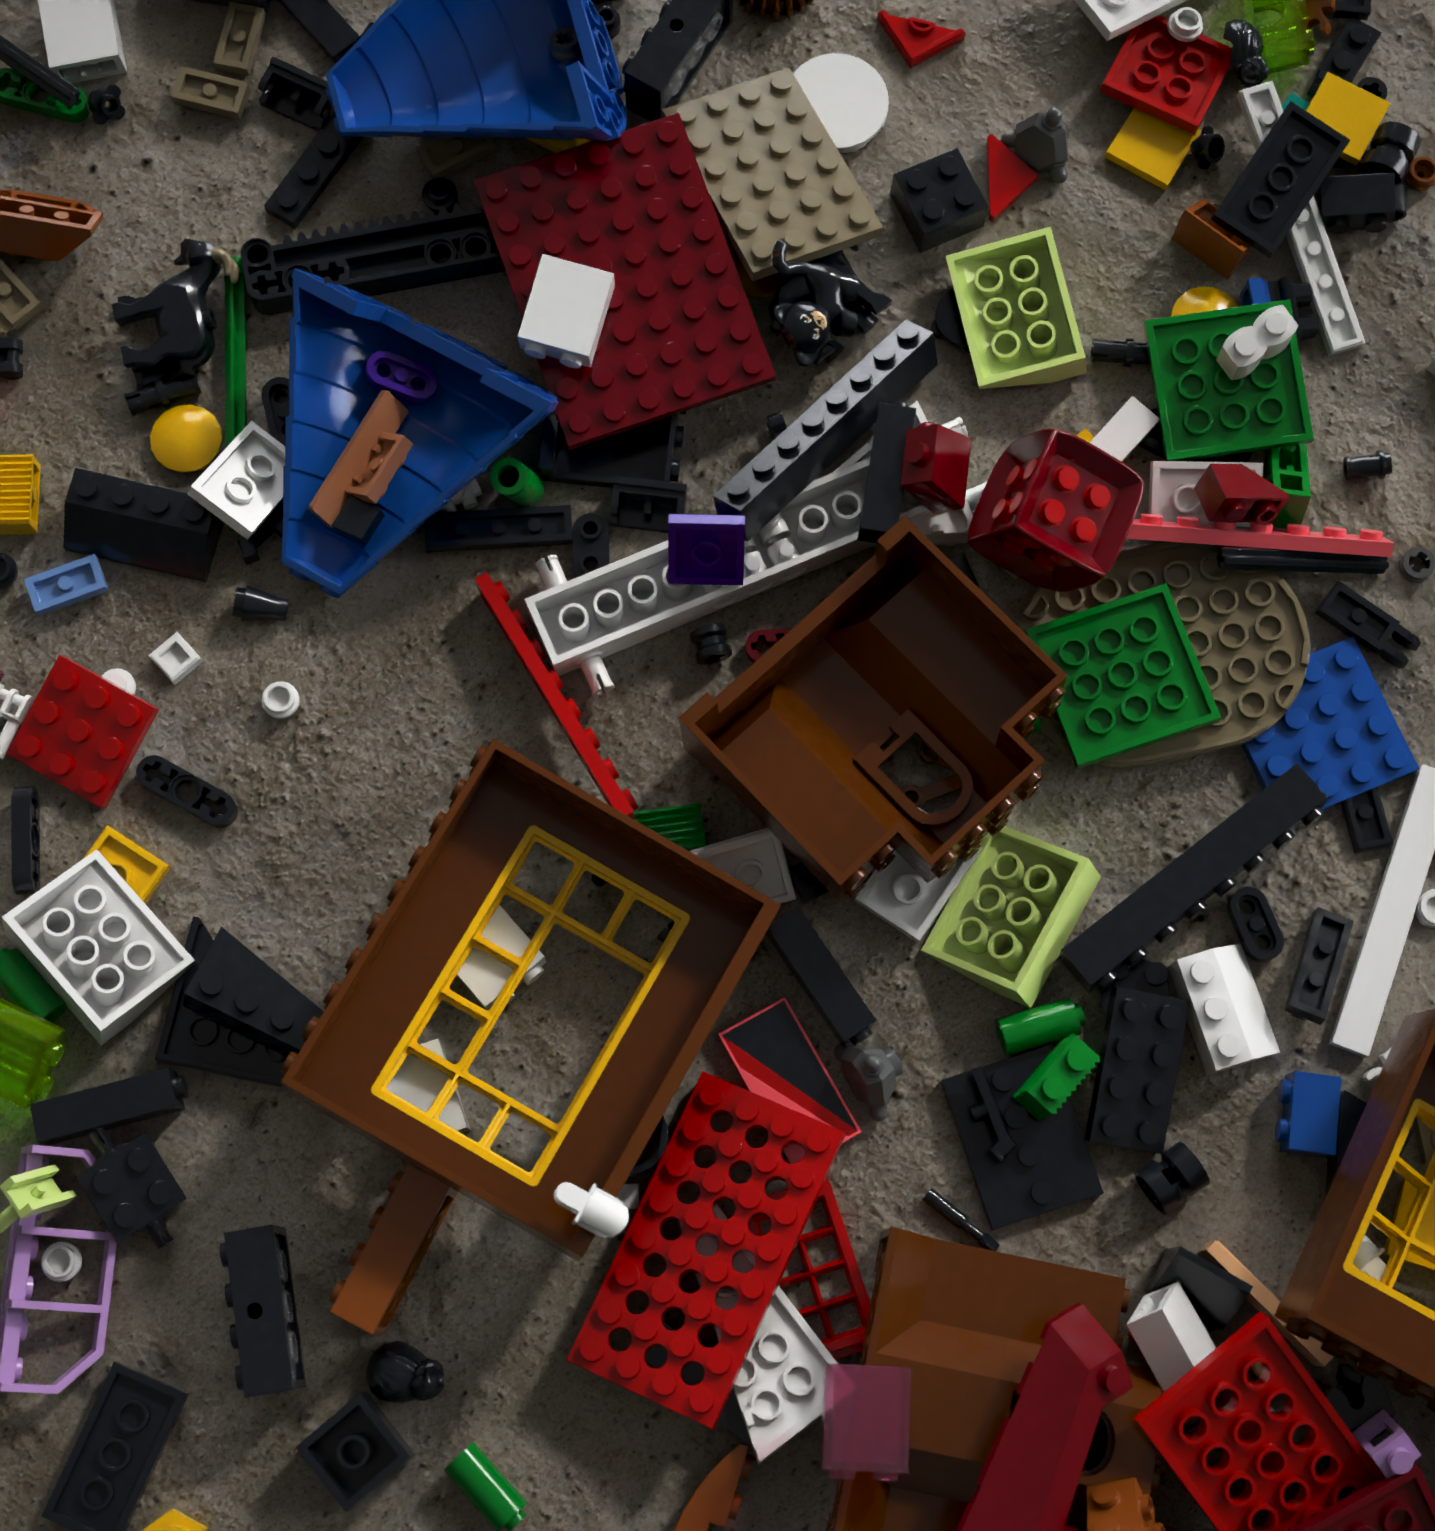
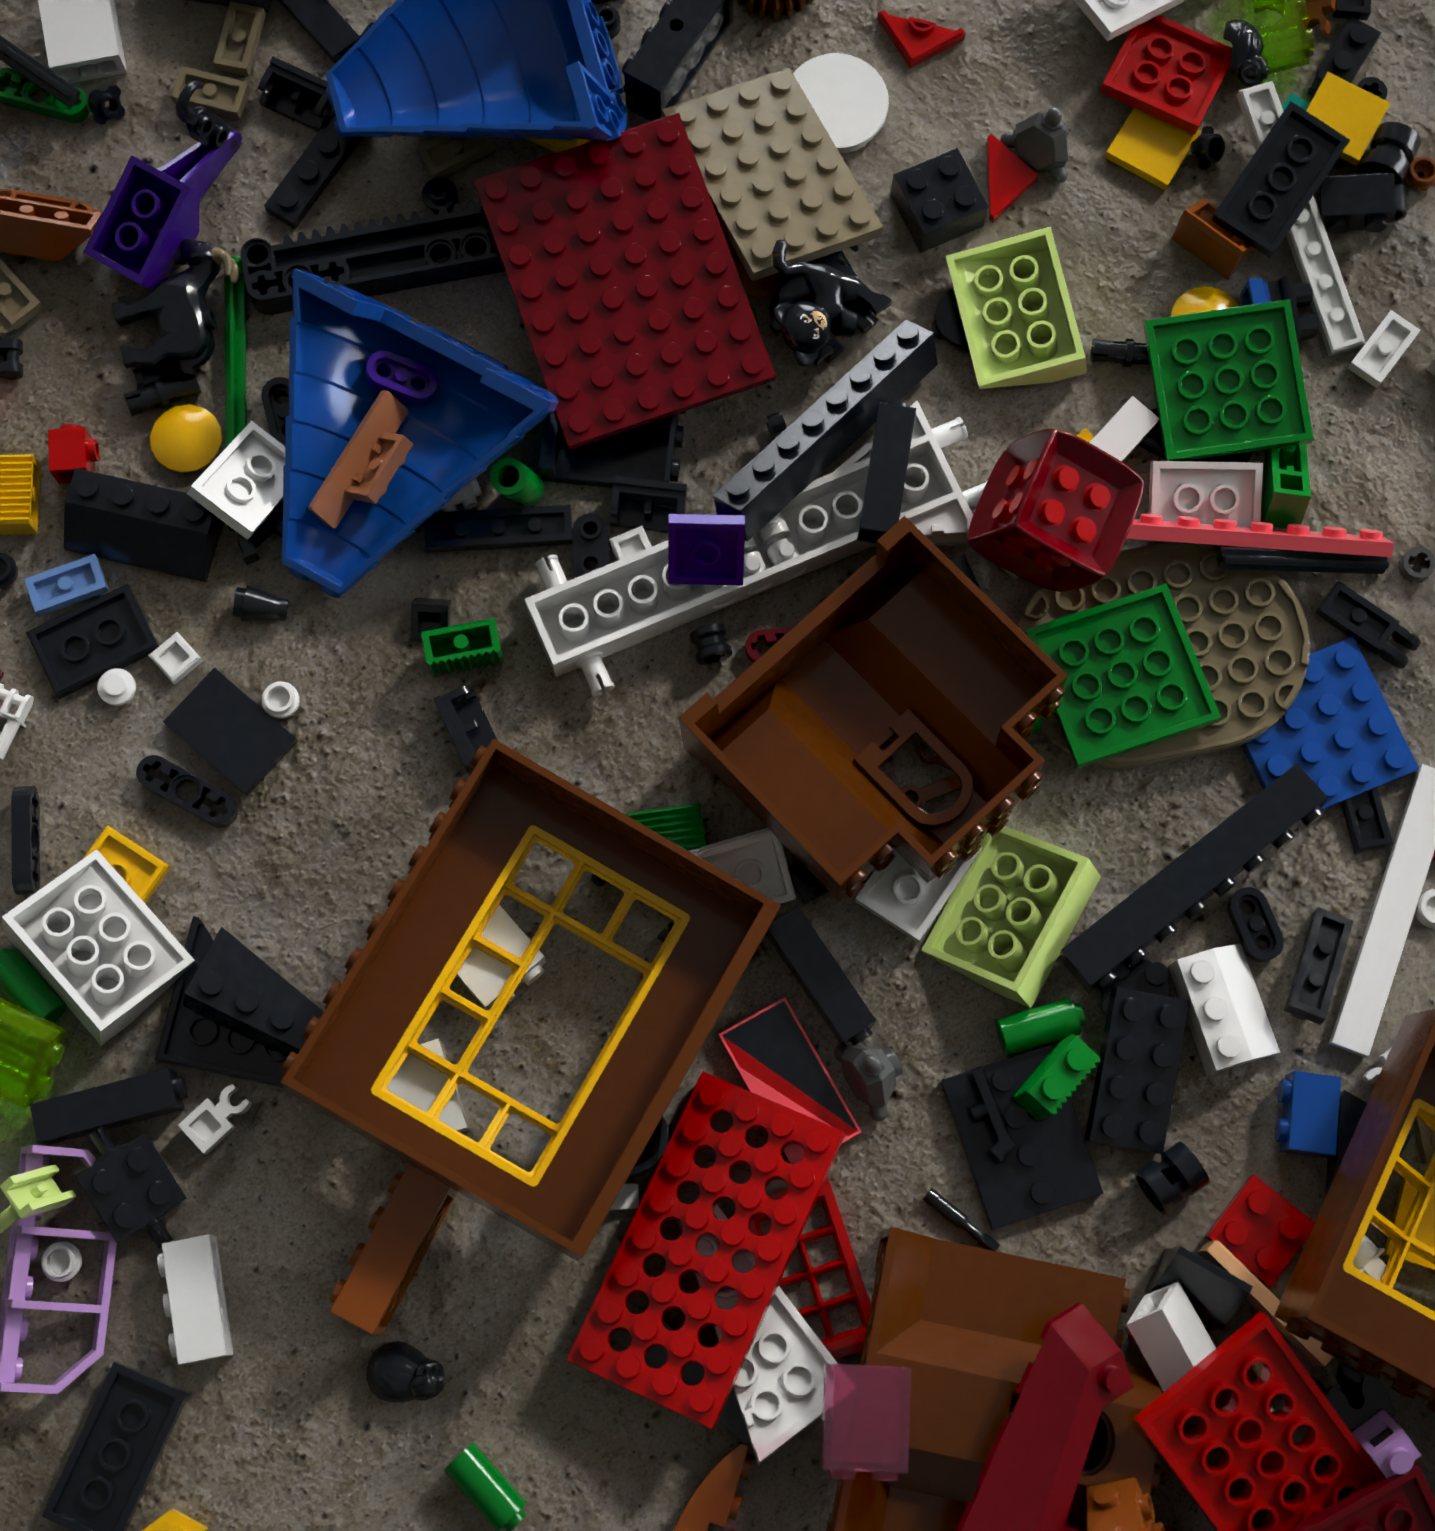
red plate [6,655,160,808] -> none
black brick [220,1224,307,1398] -> none
black brick [295,1392,416,1512] -> none
black tile [331,495,385,545] -> none
red plate [474,572,638,821] -> none
white brick [517,254,615,368] -> none
dark grey bush [549,28,582,62] -> none
white arm [554,1182,629,1238] -> none
dark red torso [900,422,972,513] -> none
white plate [1167,7,1203,42] -> none
dark red slope [1194,464,1289,523] -> none
white brick [1216,305,1299,380] -> none
black pin [1343,450,1392,480] -> none
none -> black tile [26,583,159,699]
none -> red brick [48,424,100,484]
none -> dark purple slope [83,80,242,289]
none -> white brick [157,1234,234,1365]
none -> black tile [163,667,298,796]
none -> white plate [178,1084,252,1155]
none -> black slope [411,598,451,640]
none -> green brick [421,618,504,678]
none -> black hinge [433,685,498,773]
none -> white tile [609,526,652,561]
none -> red plate [1205,1175,1315,1287]
none -> white plate [1348,310,1421,388]

